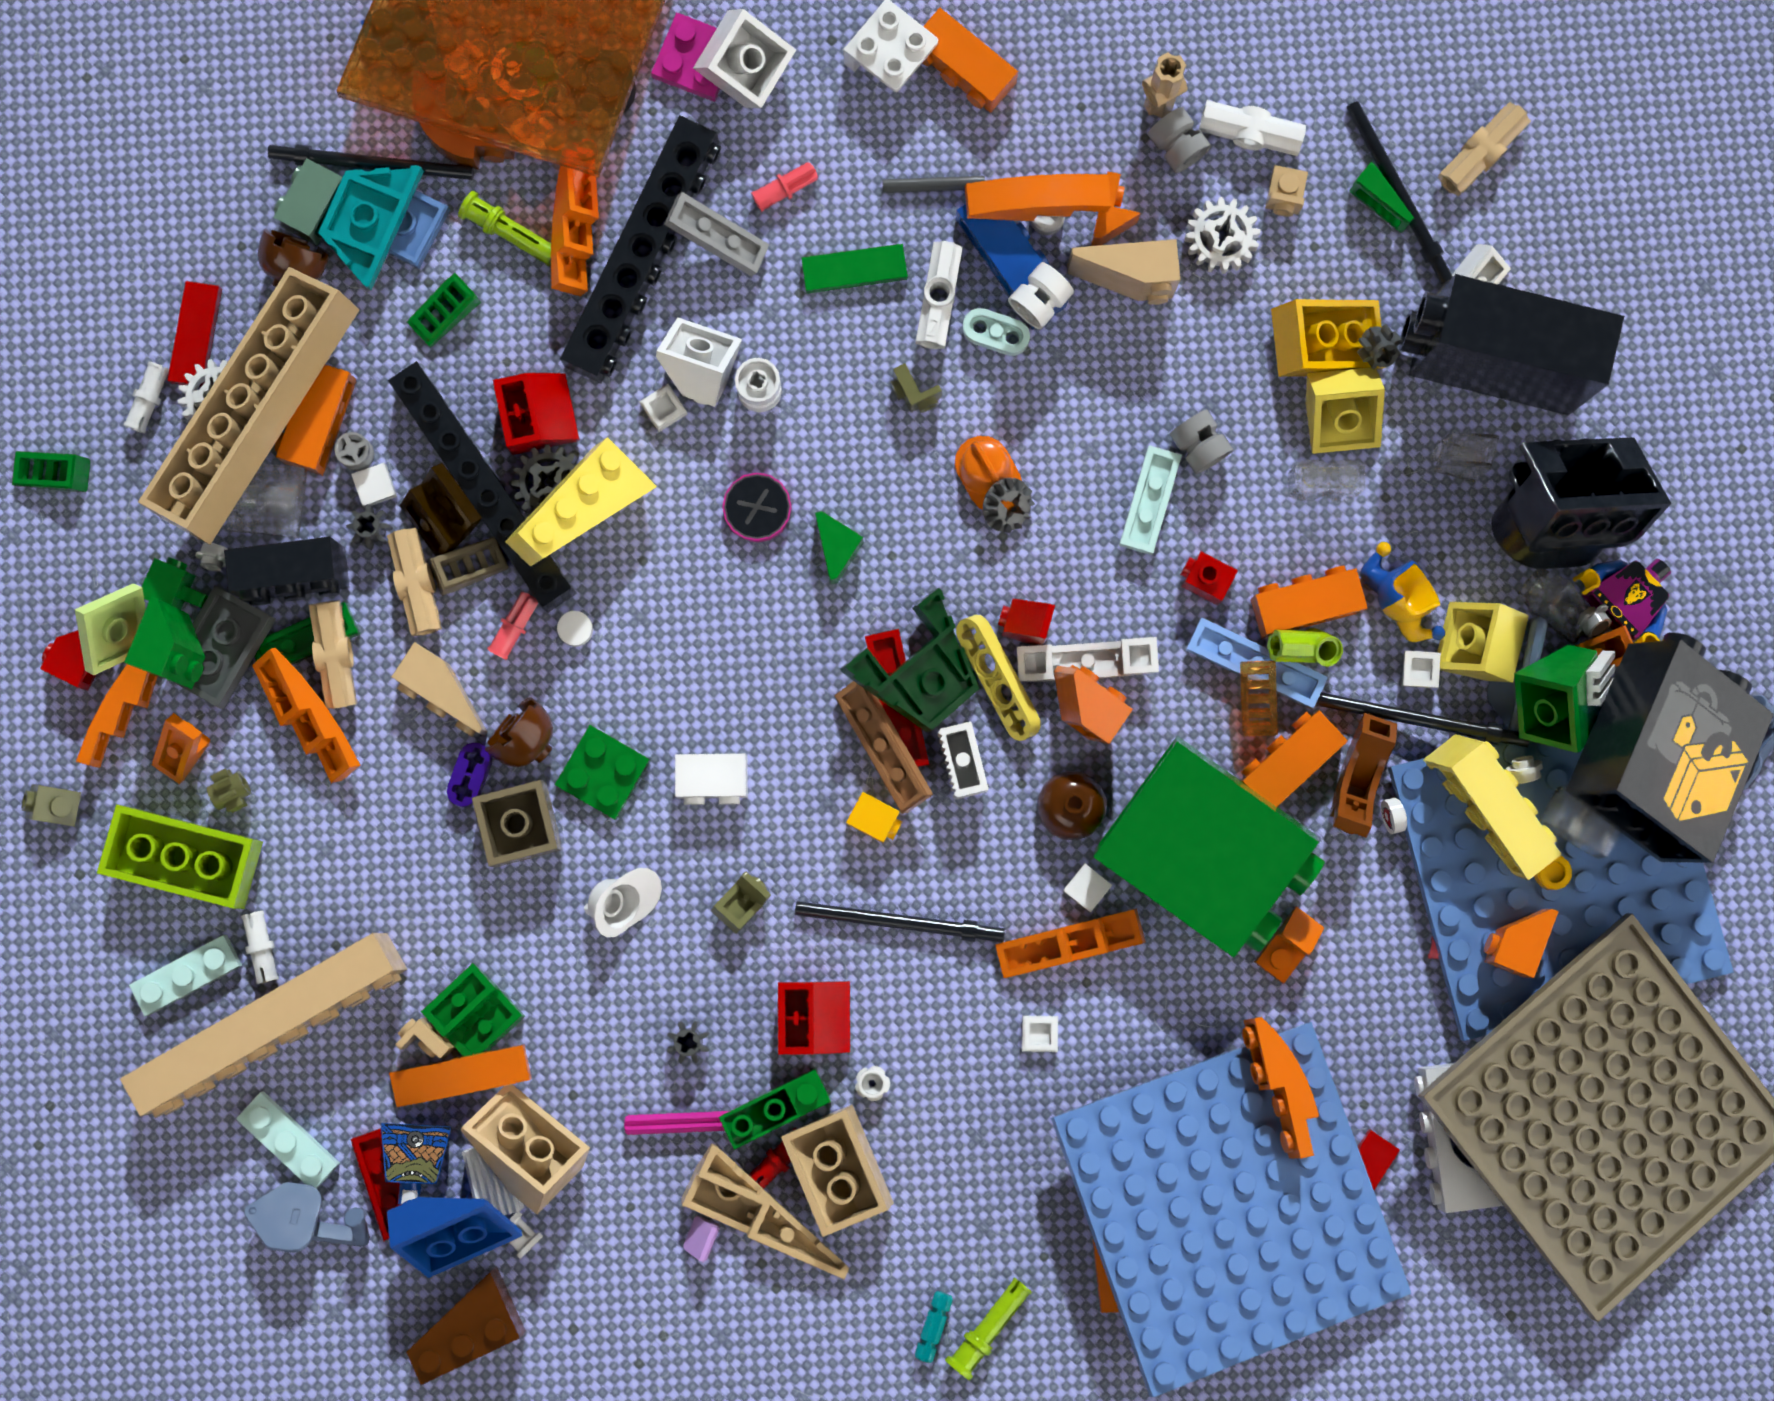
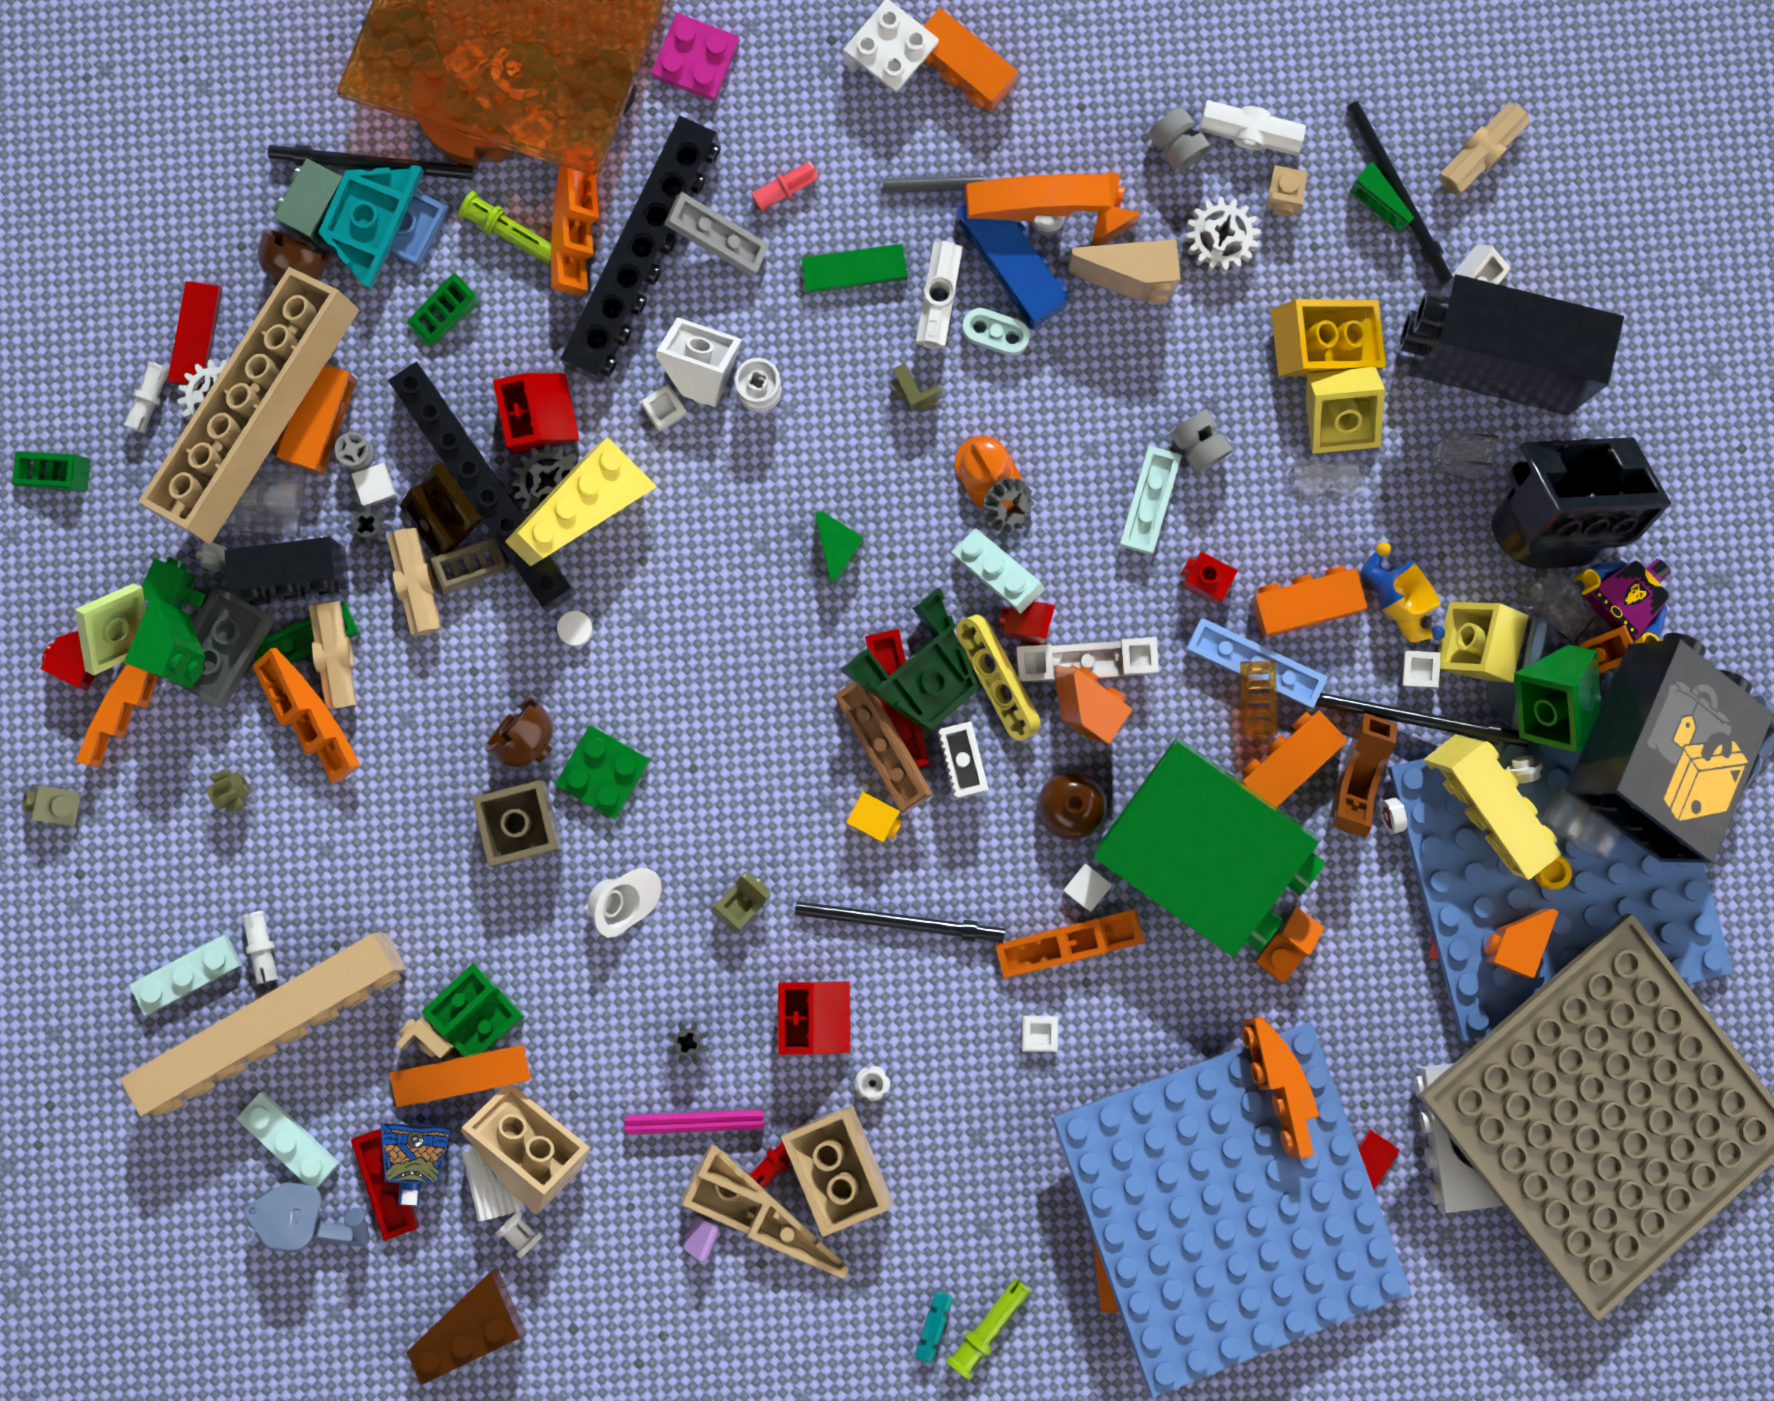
lime brick [97,805,263,909] -> none
orange slope [151,713,211,784] -> none
blue slope [387,1197,522,1278] -> none
tan slope [391,642,487,737] -> none
dark purple beam [447,742,493,808] -> none
coral axle [487,592,538,660] -> none
white brick [675,754,748,805] -> none
white brick [693,9,796,108] -> none
green slope [719,1068,831,1150] -> none
black tile [722,473,792,543] -> none
white wheel [1008,262,1074,329] -> none
tan piece [1142,52,1187,118] -> none
lime piece [1267,628,1343,667] -> none
dark grey gear [1357,324,1403,369] -> none
light grey plate [1576,604,1612,639] -> none
white tile [1586,650,1615,706] -> none
none -> light aqua plate [951,528,1045,614]

